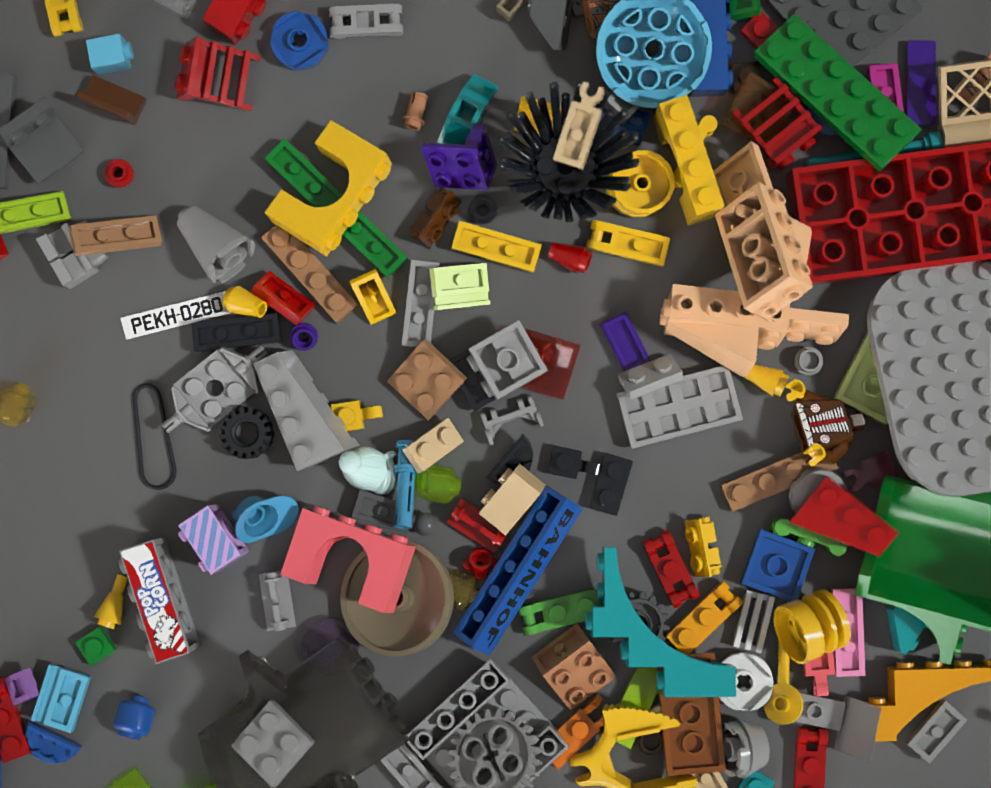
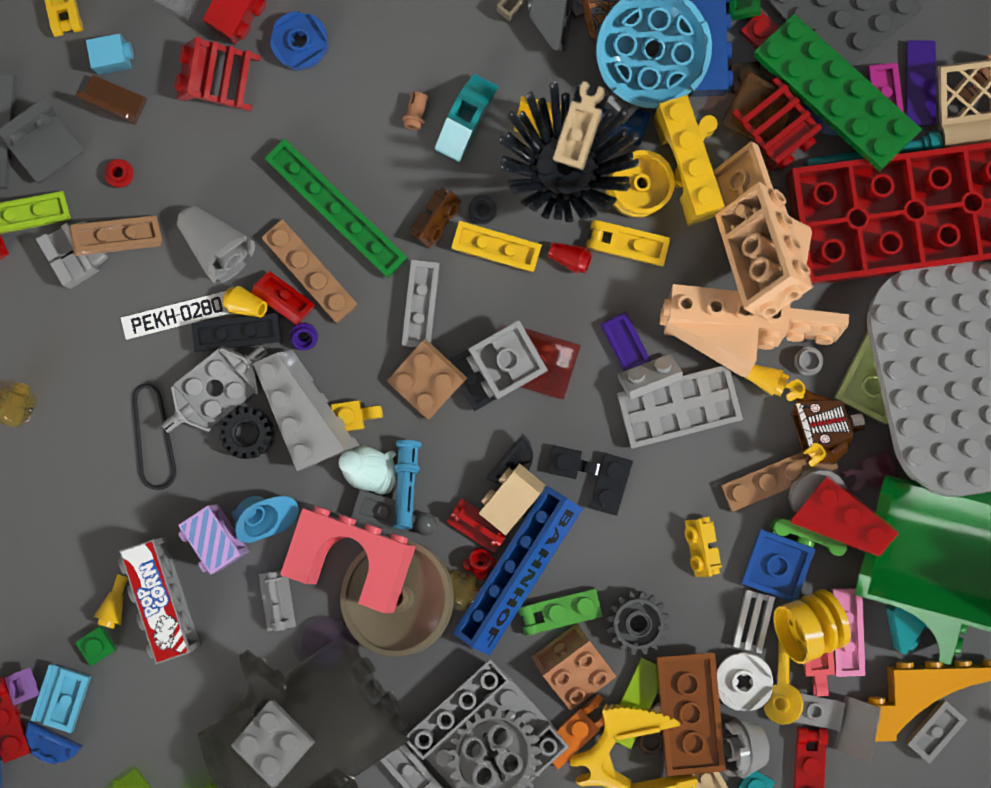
blue head [113,695,156,740] -> none
yellow arch [265,120,392,257] -> none
light grey plate [328,4,403,39] -> none
yellow slope [349,269,397,325] -> none
tan plate [402,417,464,474] -> none
clear neon green head [417,464,461,504] -> none
dark purple bracket [421,124,497,190] -> none
yellowish green plate [429,263,491,310] -> none
light grey piece [480,395,544,445] -> none
teal arch [585,547,736,697] -> none
red plate [641,529,700,609] -> none
light orange plate [665,580,744,654] -> none

